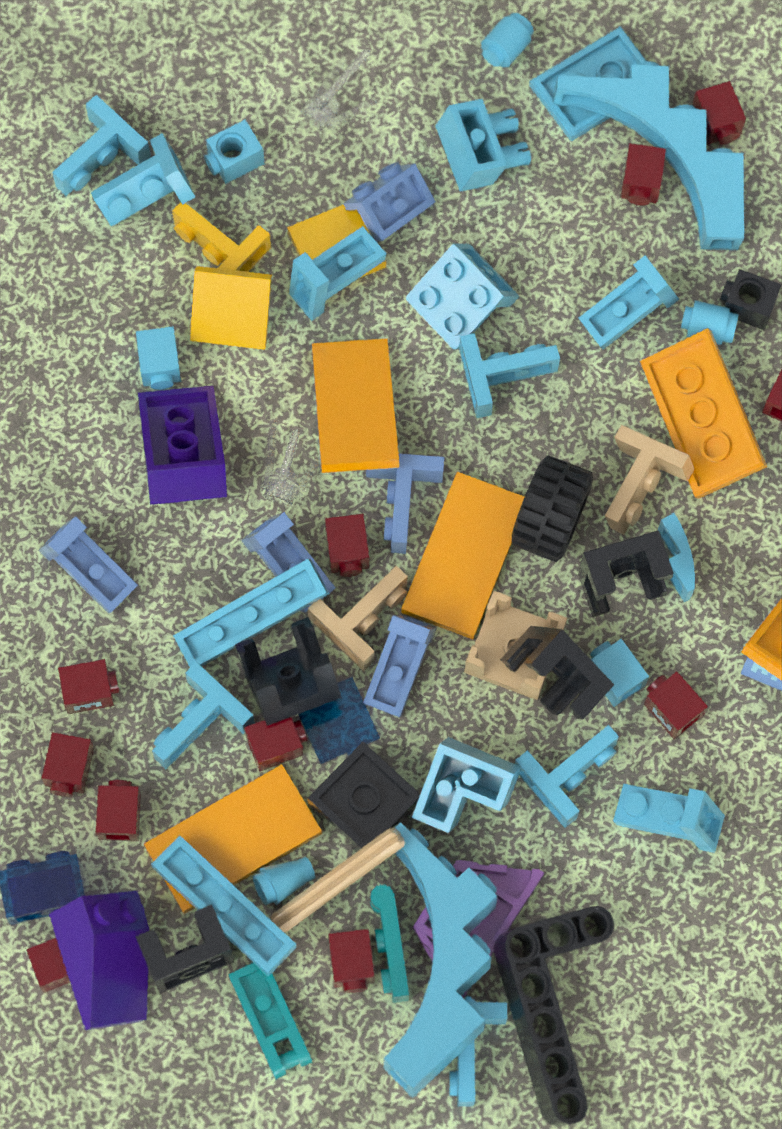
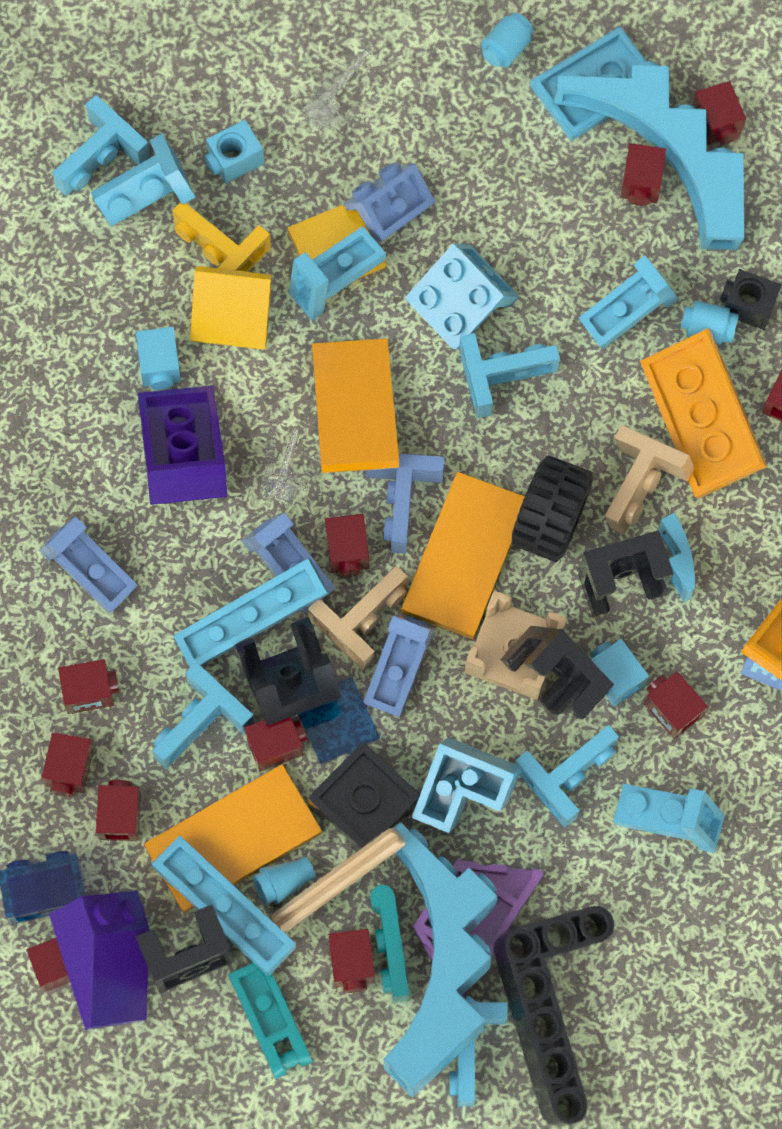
medium azure brick [435,99,531,192] -> none

